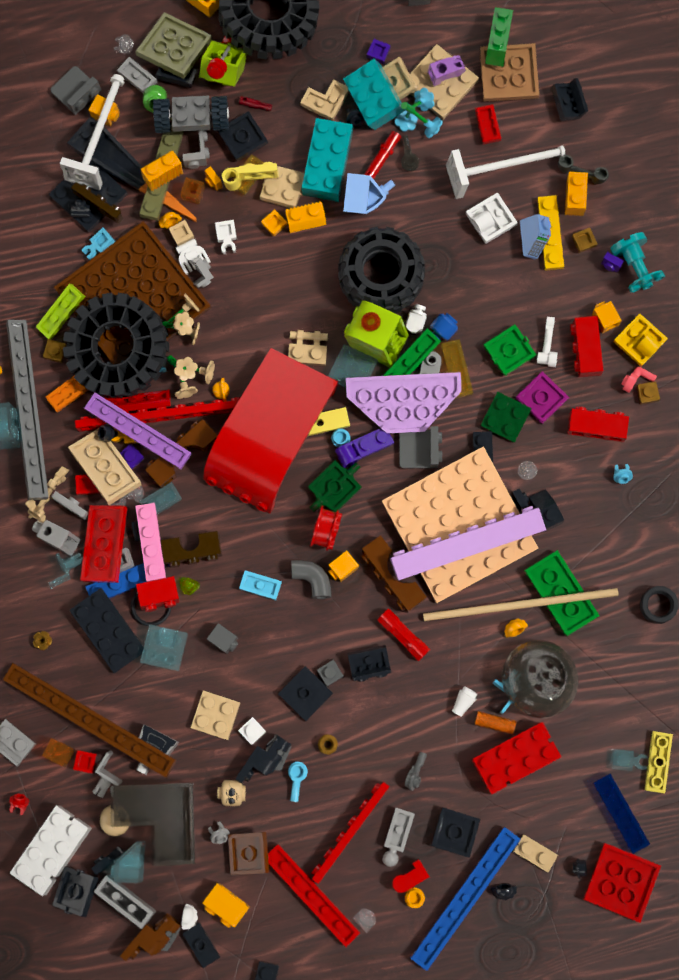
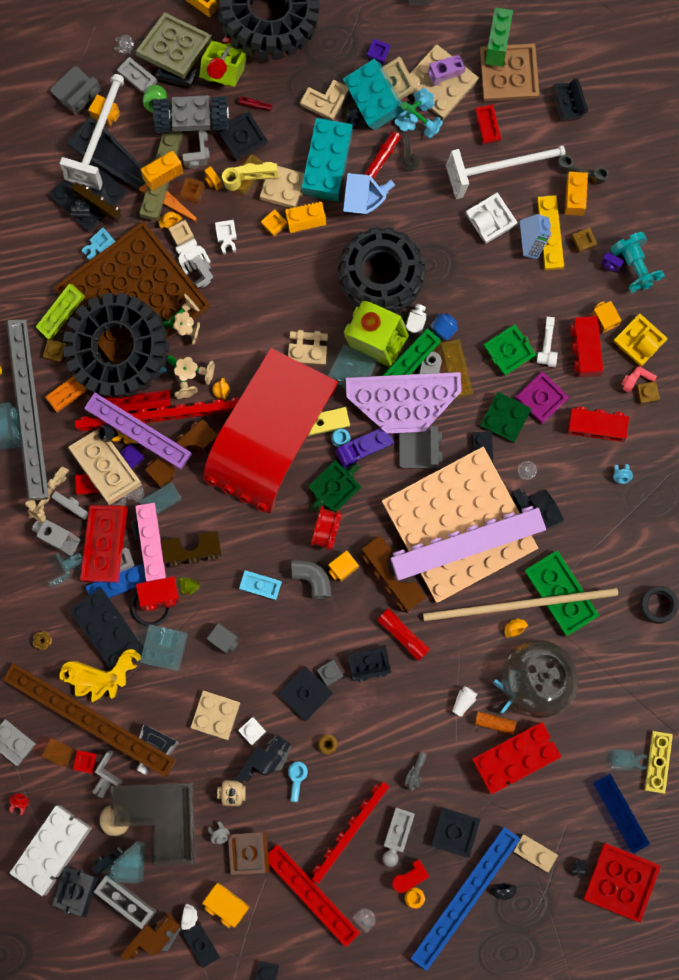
none -> yellow animal [60,649,142,702]

